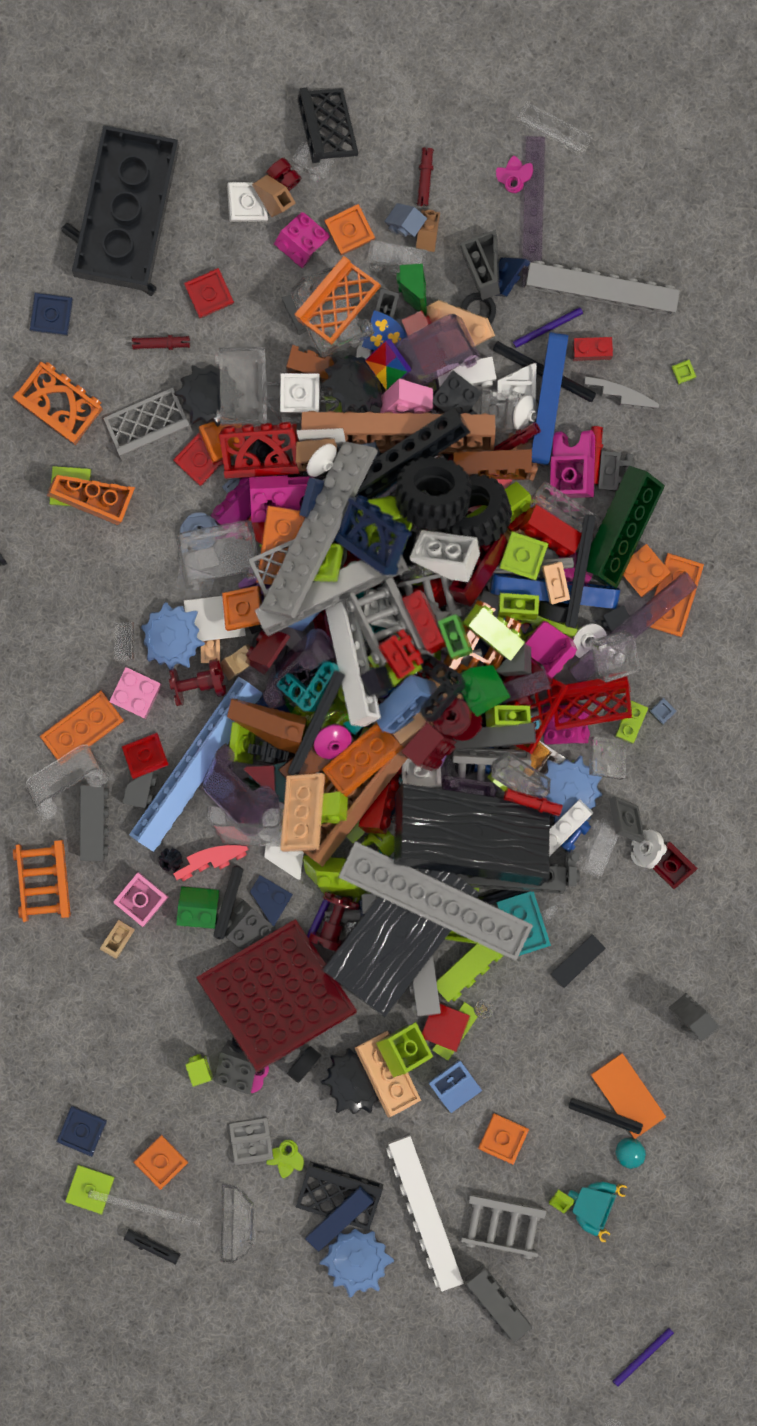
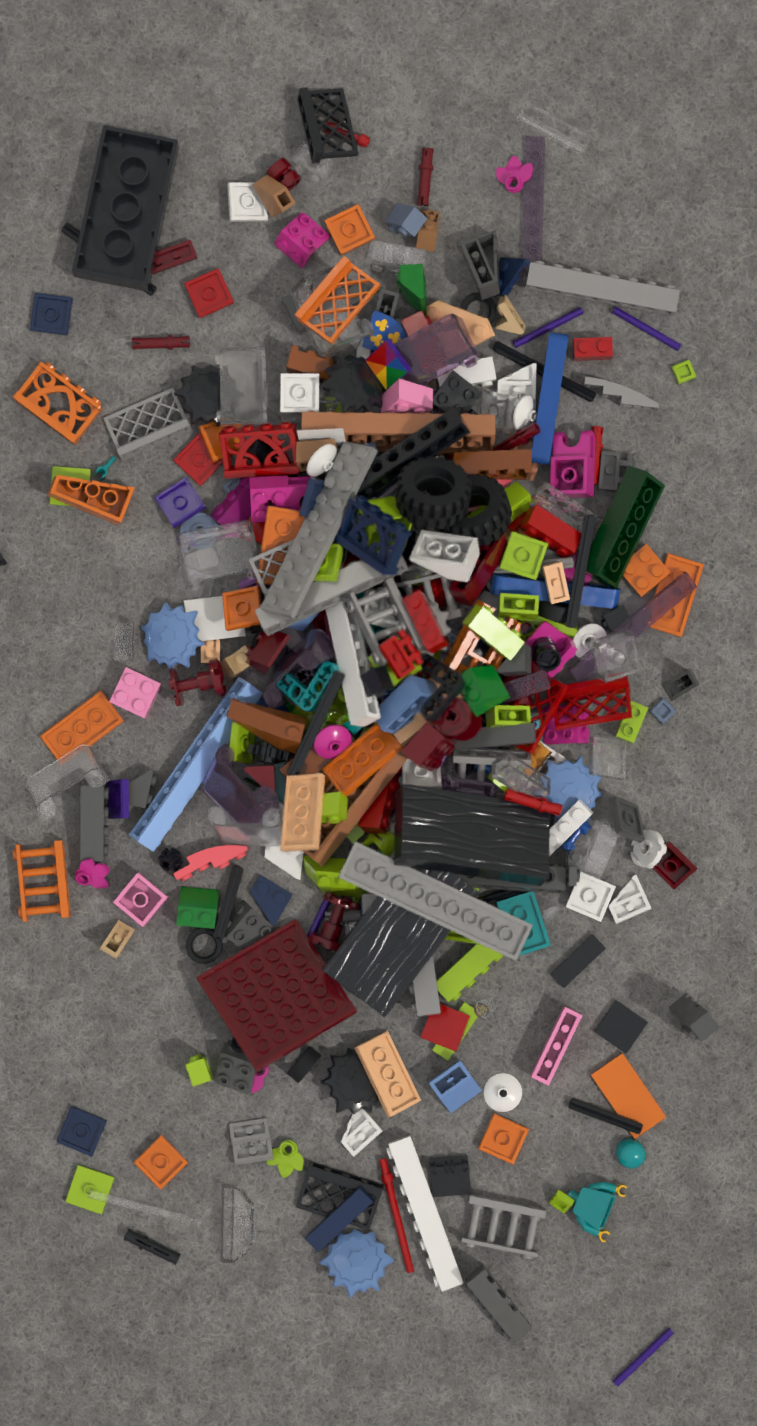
red tile [122,733,169,779] -> none
lime brick [376,1022,433,1078] -> none
bright green brick [438,614,473,660] -> none
none -> dark pink plate [75,859,110,889]
none -> teal hand [94,456,116,481]
none -> dark purple tile [108,779,129,819]
none -> dark red plate [152,239,198,275]
none -> dark purple tile [154,477,206,528]
none -> black tyre [186,928,223,964]
none -> red bar [324,122,371,148]
none -> white wing [341,1109,383,1157]
none -> red bar [379,1158,414,1273]
none -> black hinge [429,1155,471,1197]
none -> white dish [484,1073,522,1112]
none -> tan slope [495,295,526,335]
none -> bright pink brick [530,1006,582,1086]
none -> black wheel [531,637,561,671]
none -> white plate [565,871,616,922]
none -> black tile [594,1000,648,1054]
none -> white wing [608,875,651,924]
none -> dark purple bar [612,307,681,351]
none -> dark grey slope [662,668,700,701]

